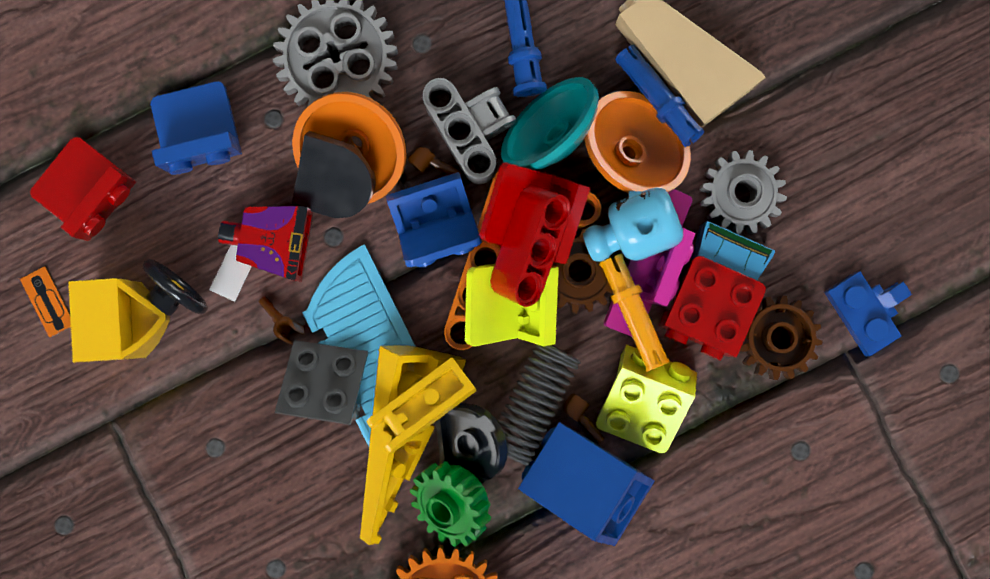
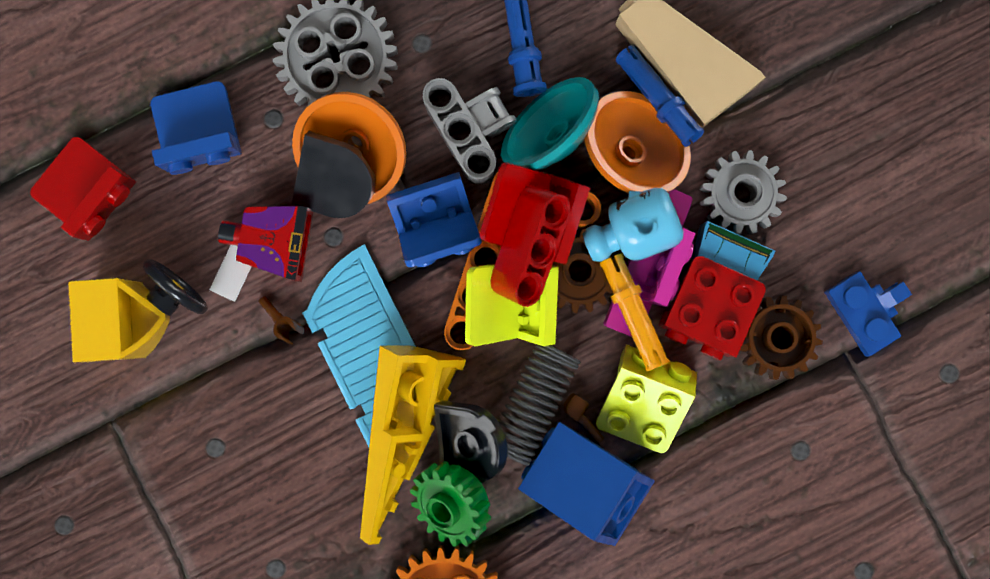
orange sticker [20,266,71,338] -> none
dark grey hinge [275,340,368,425] -> none
yellow hinge [366,357,477,454] -> none
reddish brown hand [408,147,462,176] -> none

